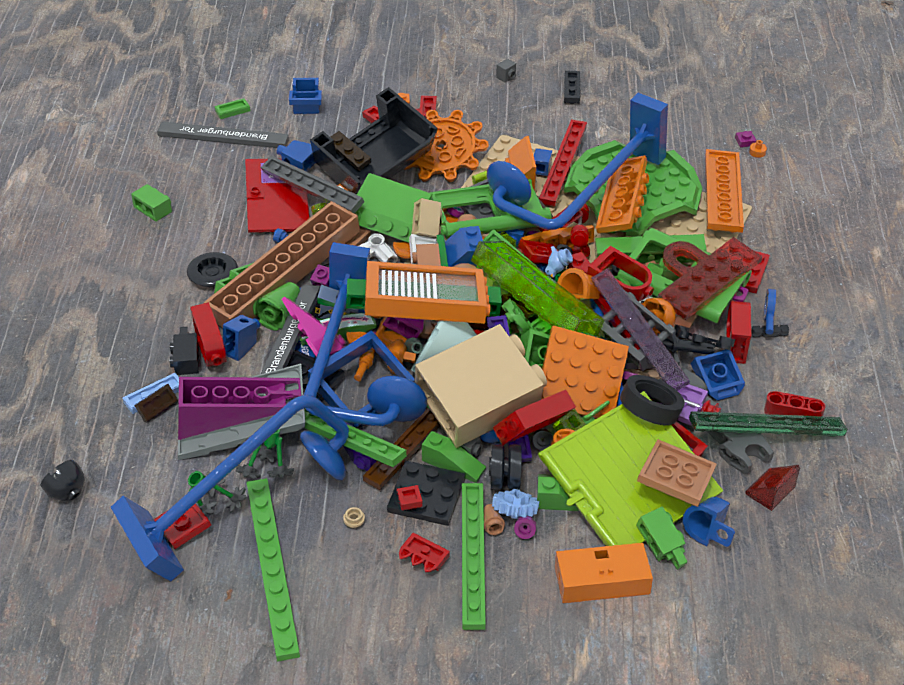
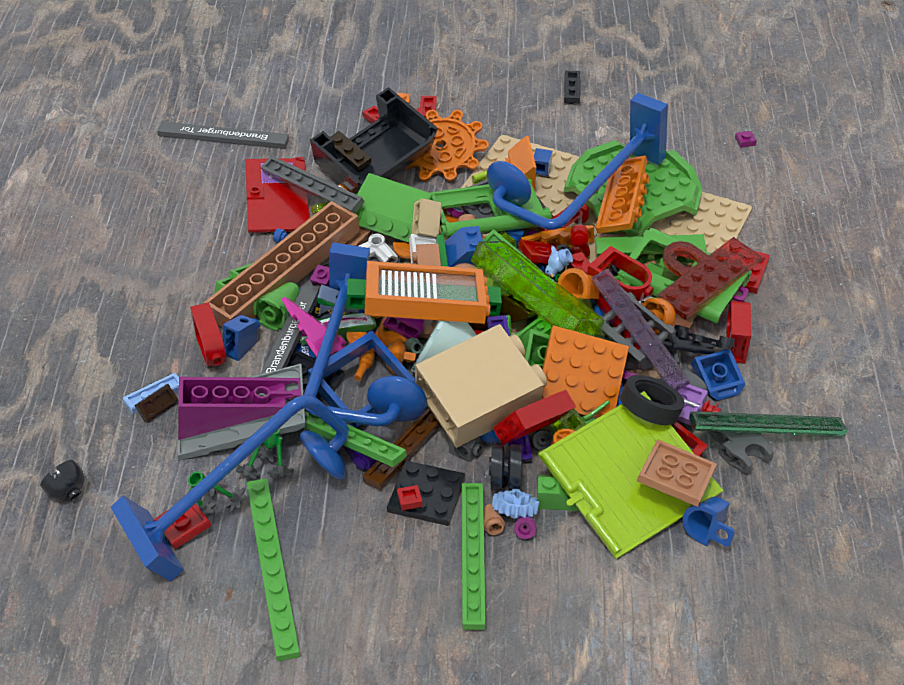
bright green brick [131,184,172,221] -> none
black hinge [170,326,199,375] -> none
black wheel [187,252,238,287] -> none
bright green tile [214,98,251,119] -> none
blue torso [277,140,315,172] -> none
blue plate [289,78,322,114] -> none
tan plate [343,507,365,528] -> none
red plate [399,533,450,573] -> none
bright green slope [422,431,486,483] -> none
dark grey plate [496,59,516,83] -> none
bright green plate [502,299,534,335] -> none
red plate [539,119,587,206] -> none
orange brick [555,543,653,603] -> none
bright green hinge [636,506,688,569] -> none
orange plate [705,149,744,233] -> none
clear red slope [745,465,800,511] -> none
orange tile [749,140,767,158] -> none
black axle [751,325,789,337] -> none
blue piece [764,289,776,335] -> none
red beam [764,391,826,426] -> none

